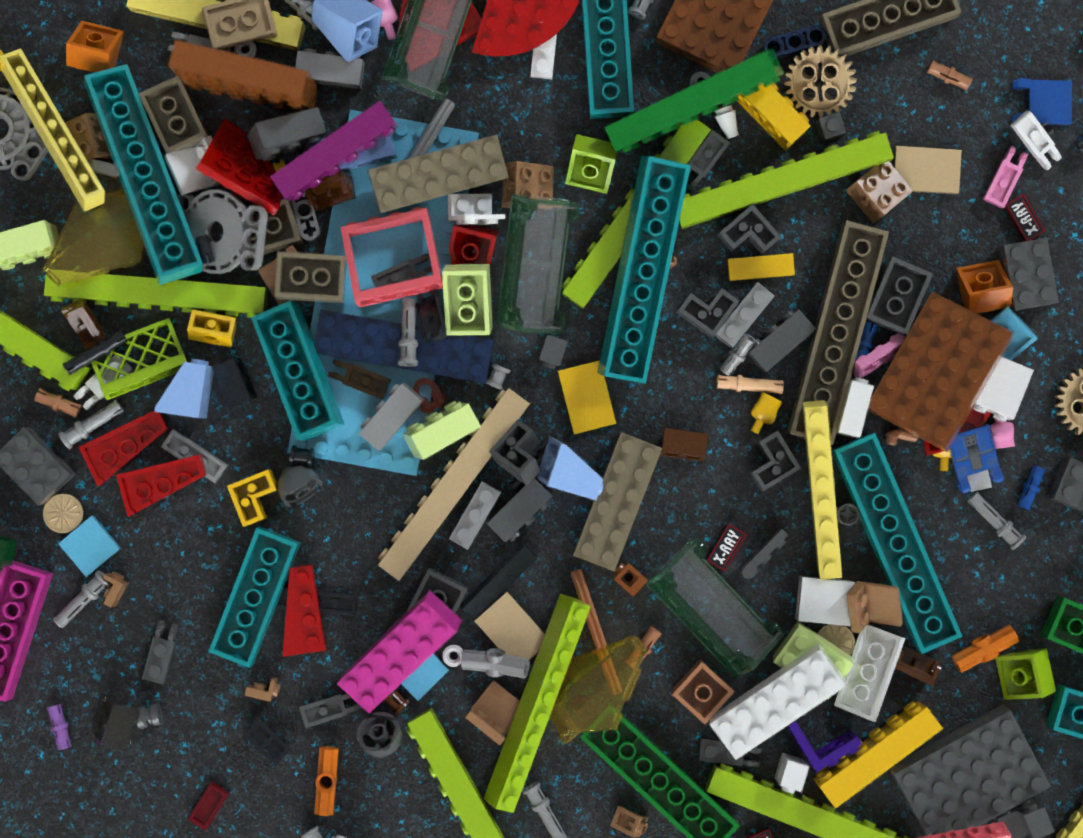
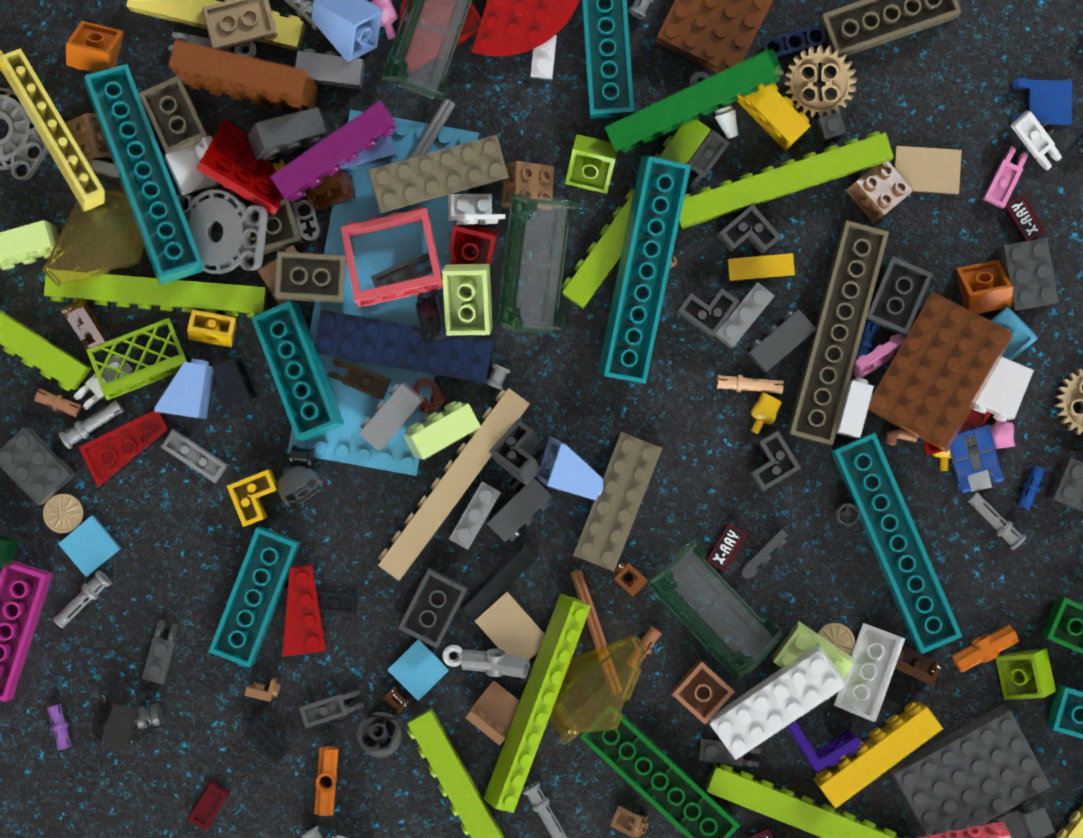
black pin [62,329,128,375] -> none
medium nougat bracket [102,572,128,608] -> none
red wing [116,454,207,517] -> none
black pin [195,235,215,264] -> none
dark pink brick [337,590,462,713] -> none
light grey pin [398,298,418,367] -> none
dark grey brick [539,335,568,369] -> none
yellow tile [558,360,616,434] -> none
reddish brown hinge [660,428,708,462] -> none
light grey pin [720,334,756,376] -> none
white brick [774,752,809,793] -> none
white brick [795,576,855,626] -> none
light yellow brick [802,400,842,580] -> none
medium nougat bracket [846,581,903,633] -> none
nougat pin [927,60,972,91] -> none

